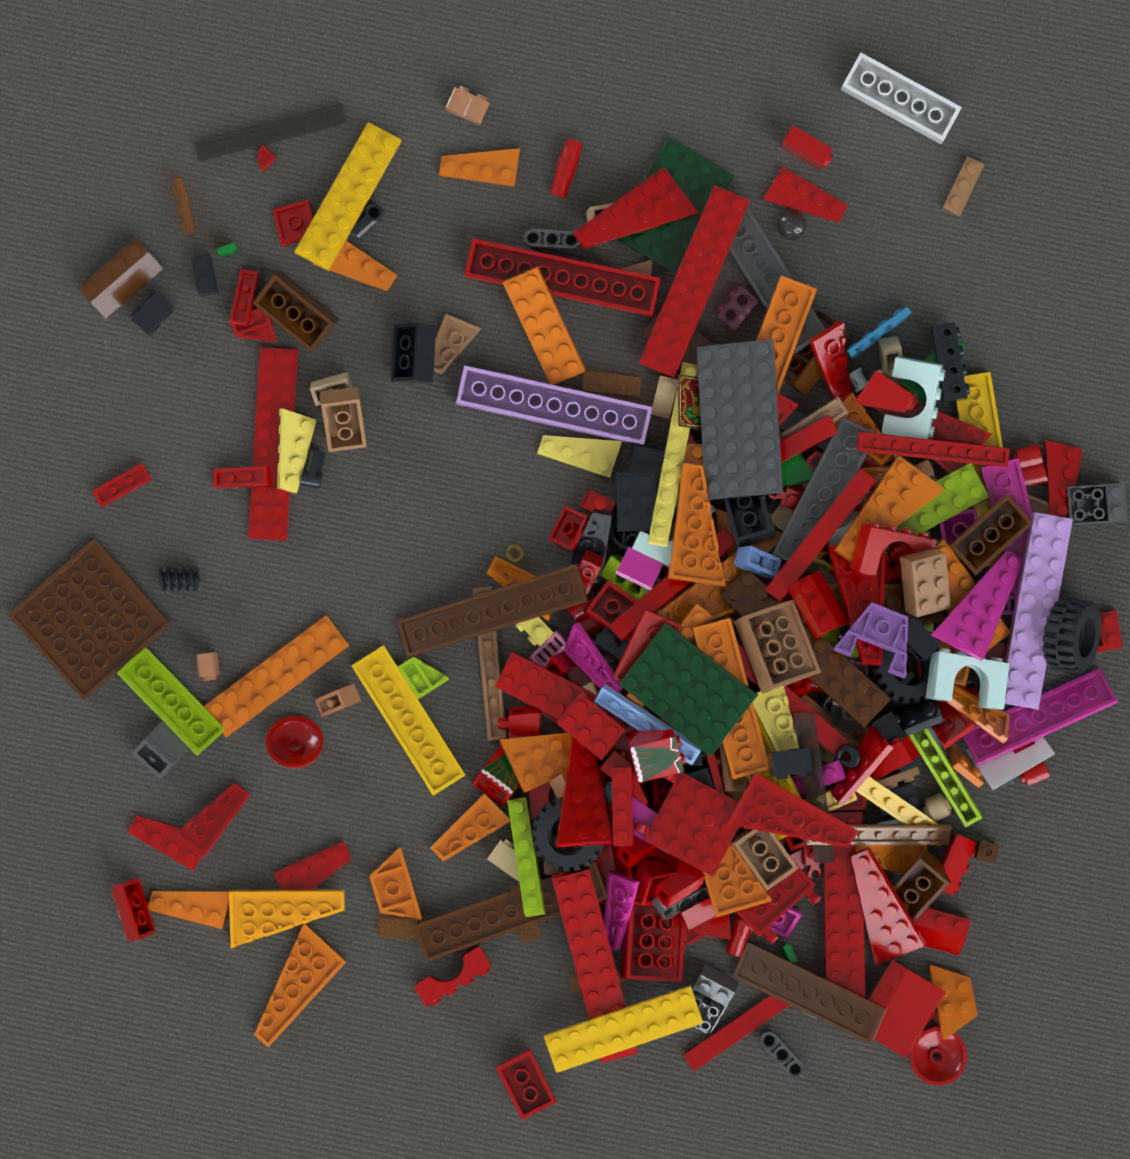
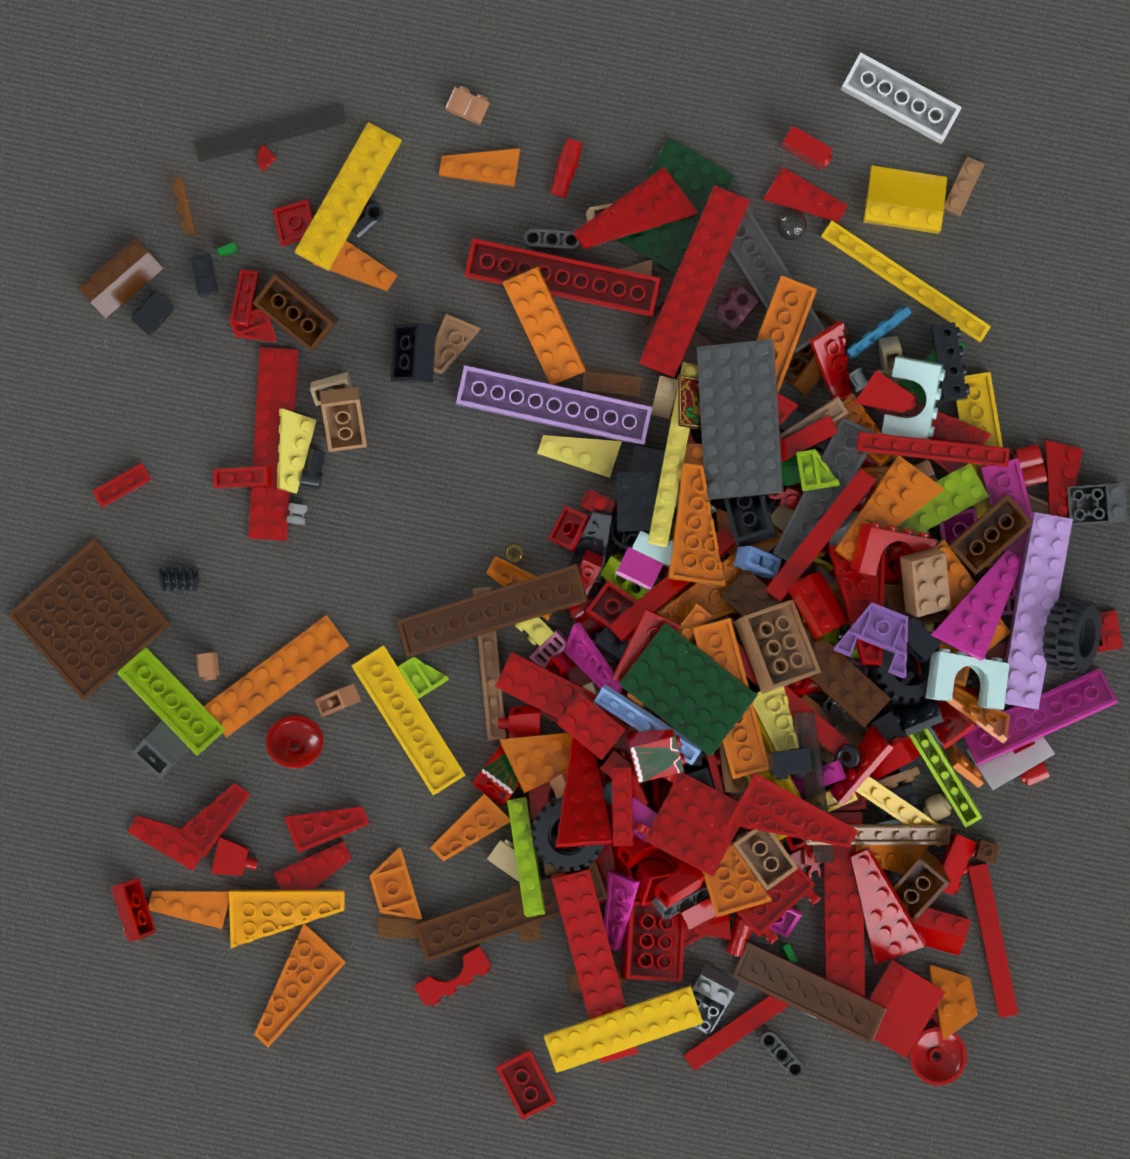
none -> red torso [211,837,259,876]
none -> red wing [284,806,370,853]
none -> light grey wheel [286,503,308,525]
none -> lime wing [796,450,839,491]
none -> yellow plate [821,221,991,343]
none -> yellow slope [863,166,947,234]
none -> red tile [968,863,1018,1018]

